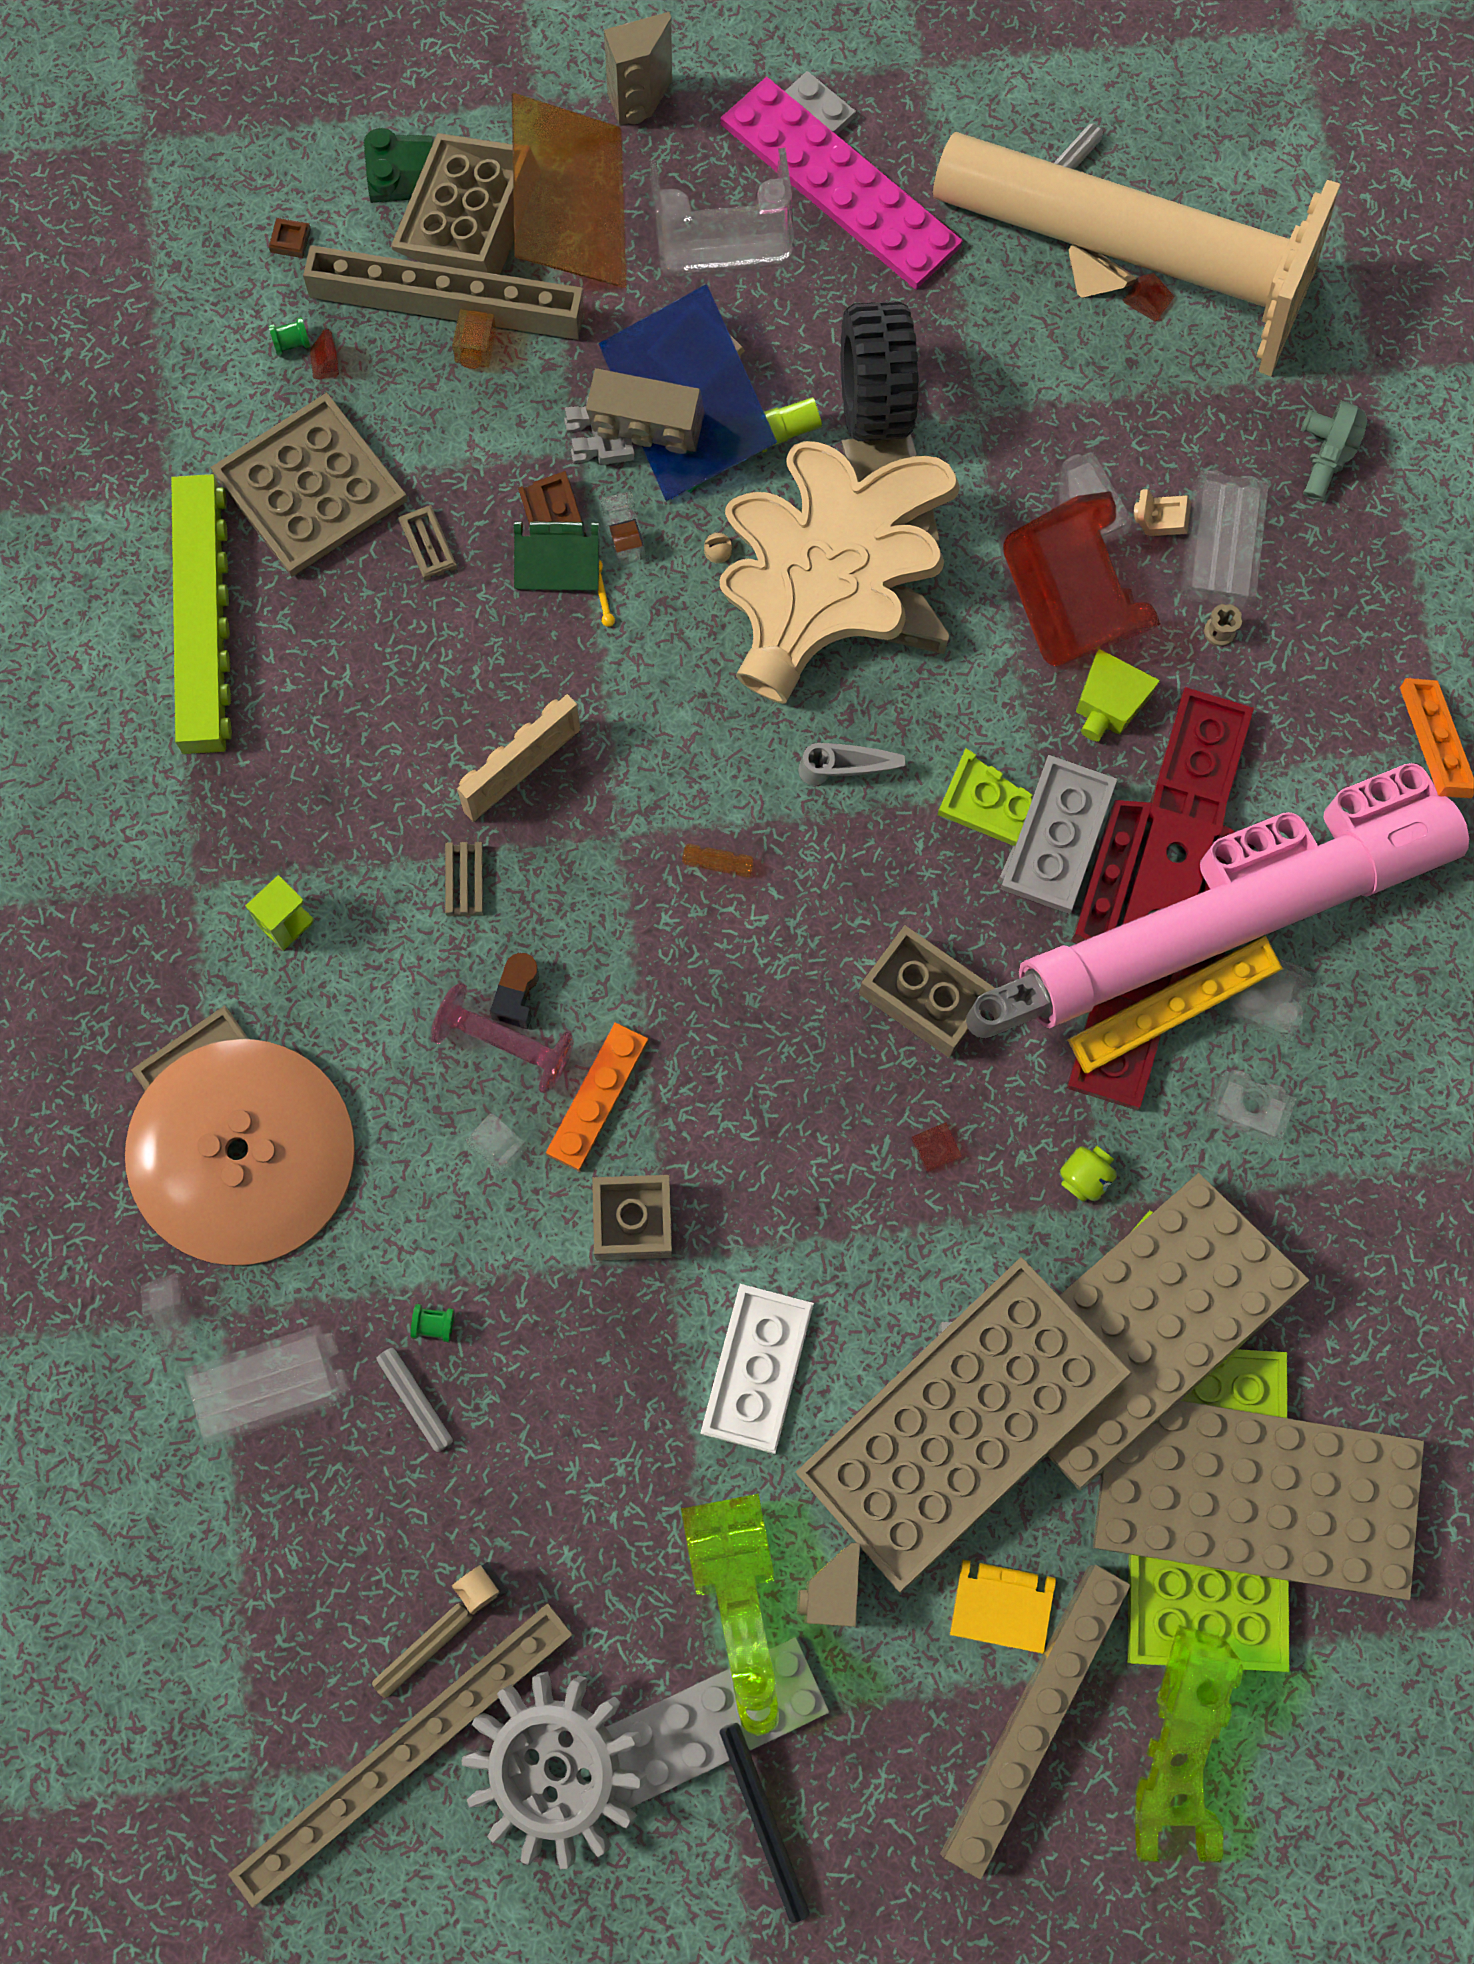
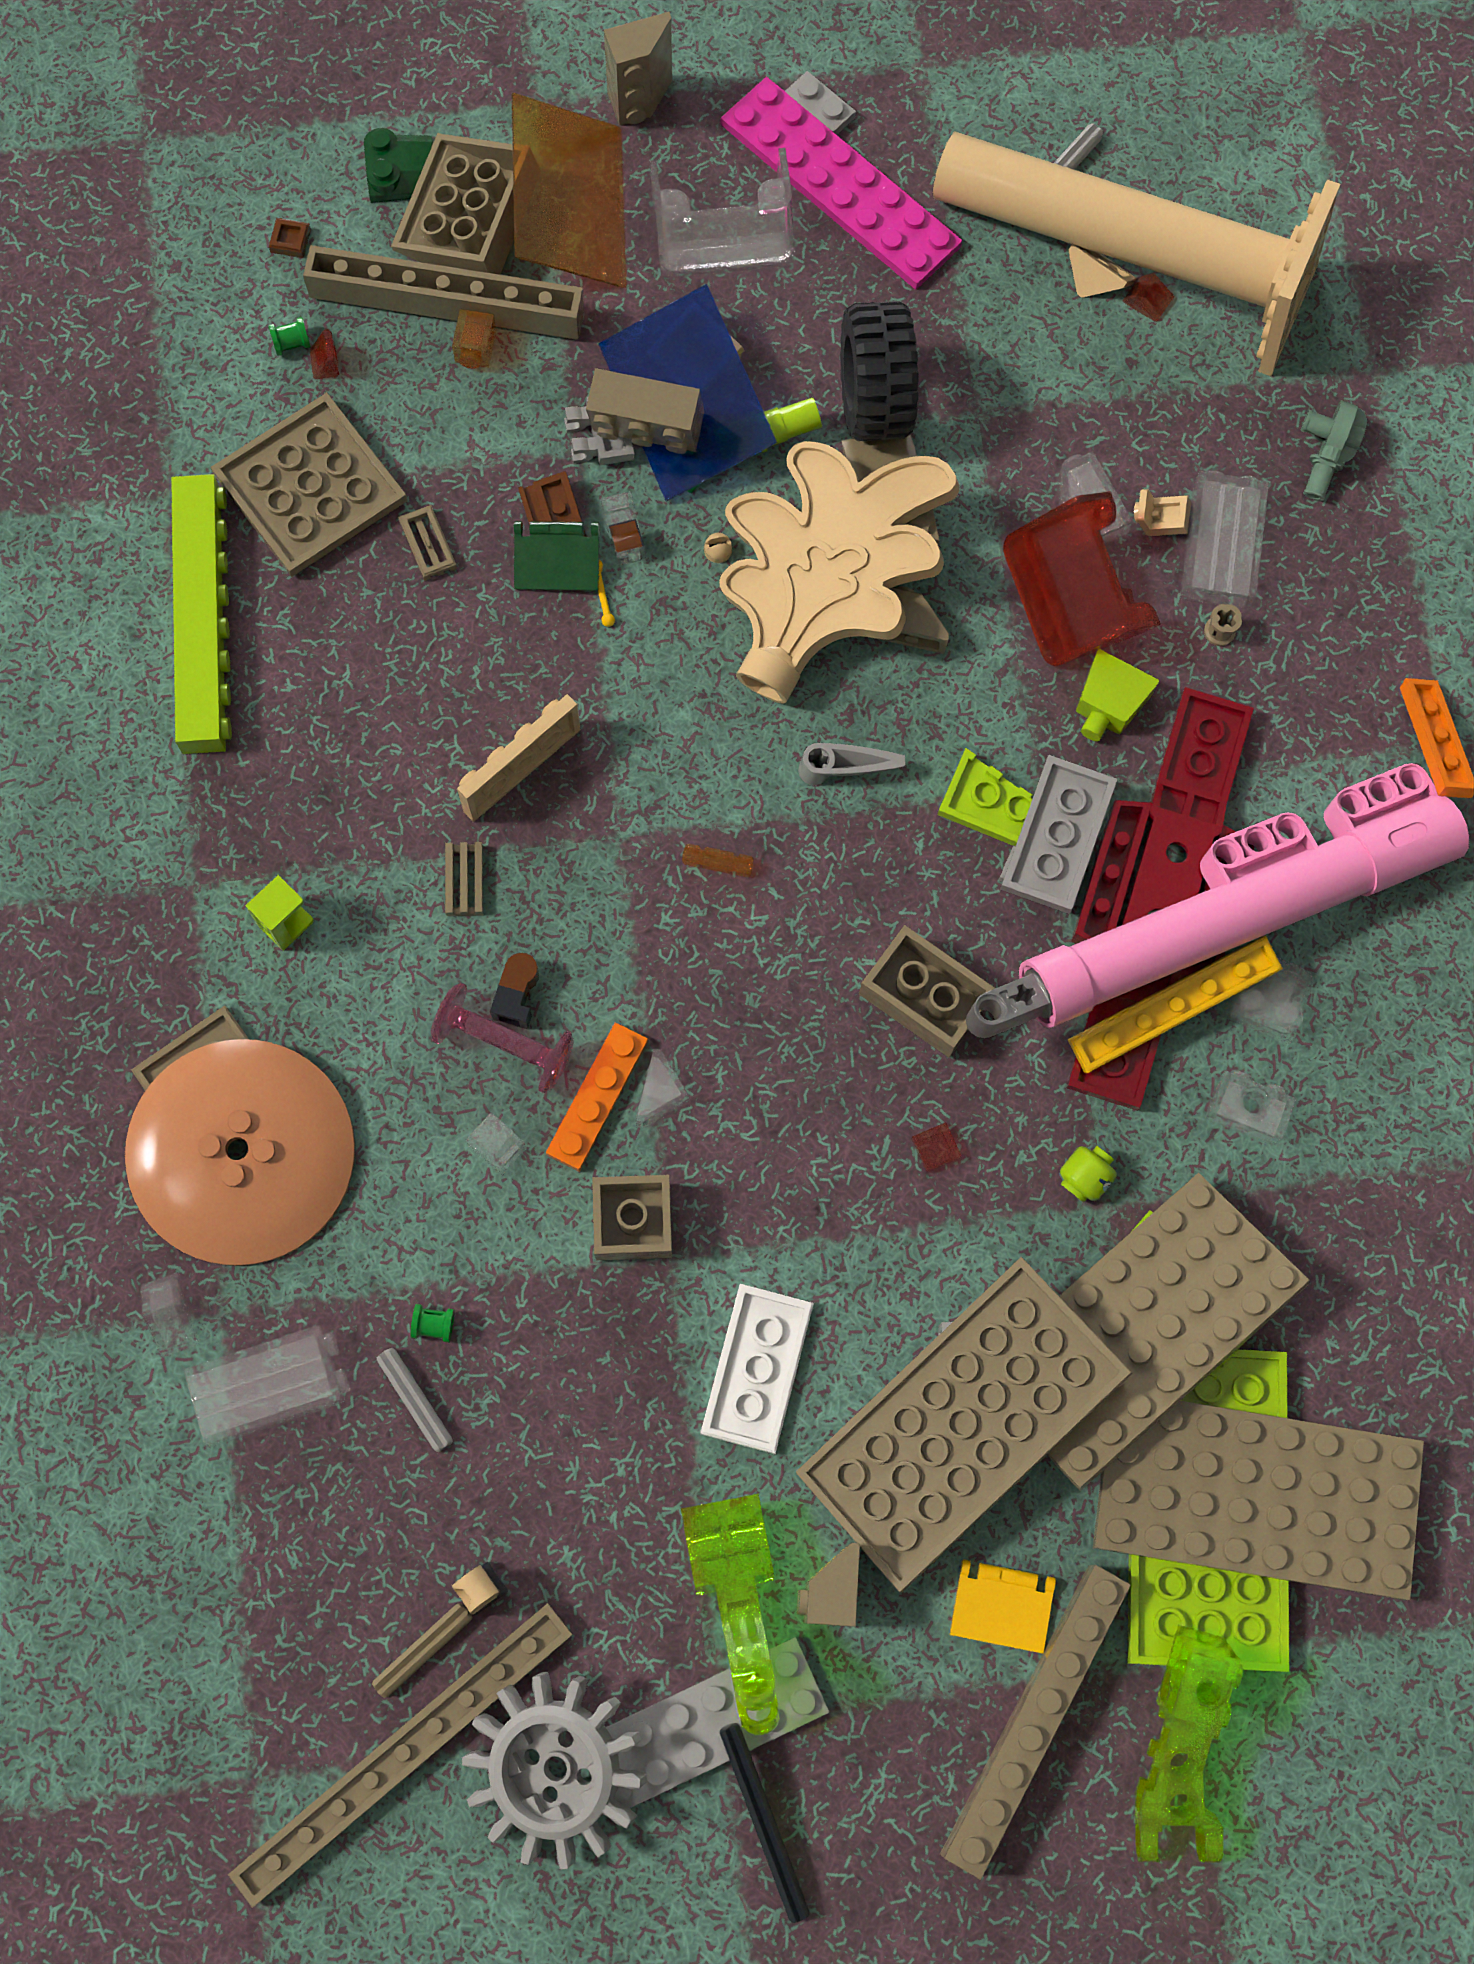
none -> clear slope [635,1049,689,1129]

